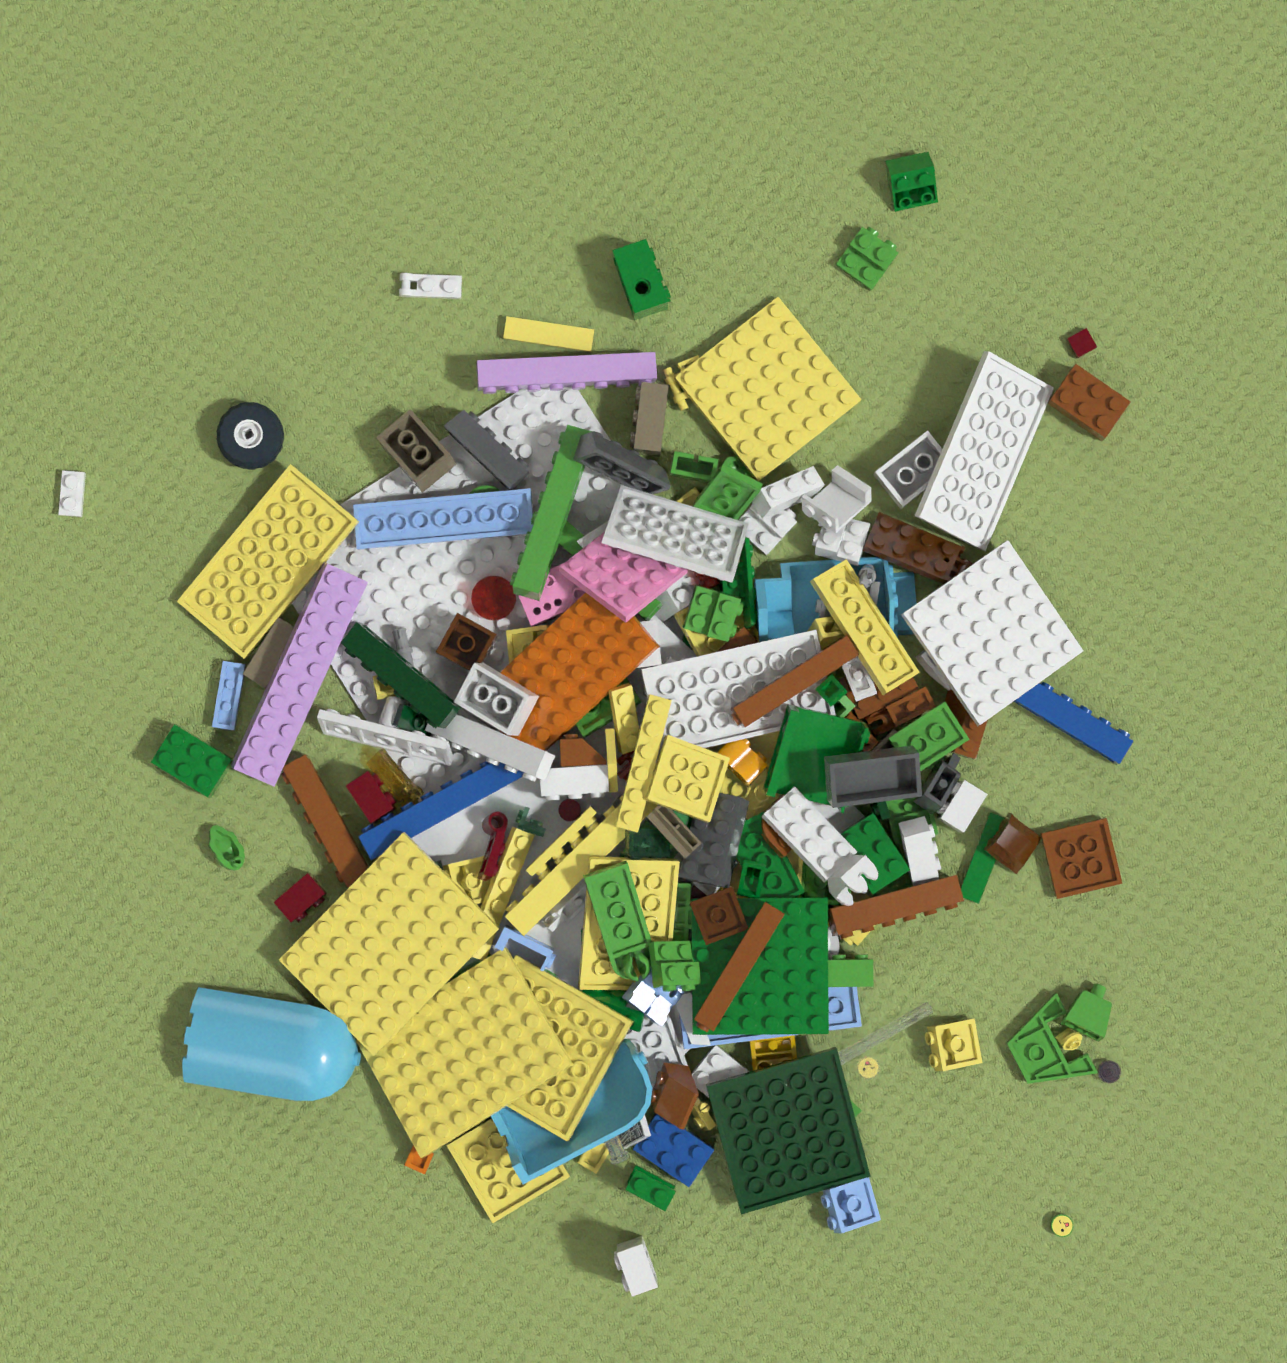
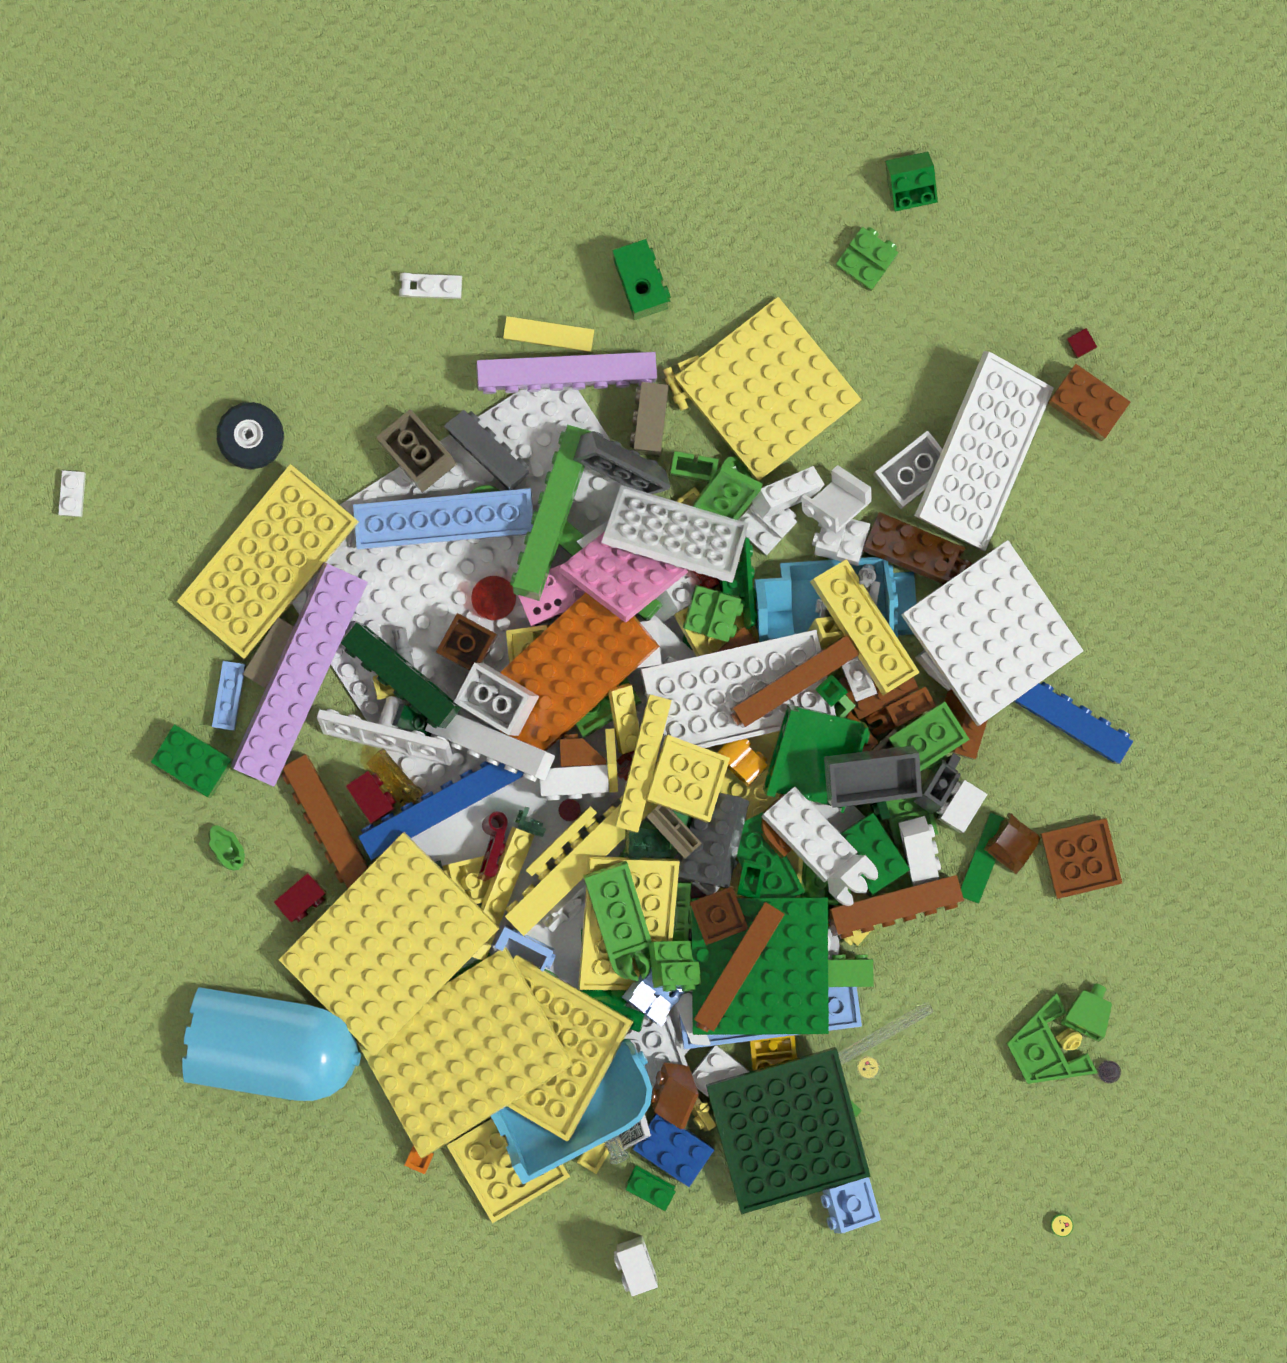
light yellow plate [925,1018,982,1071] -> none

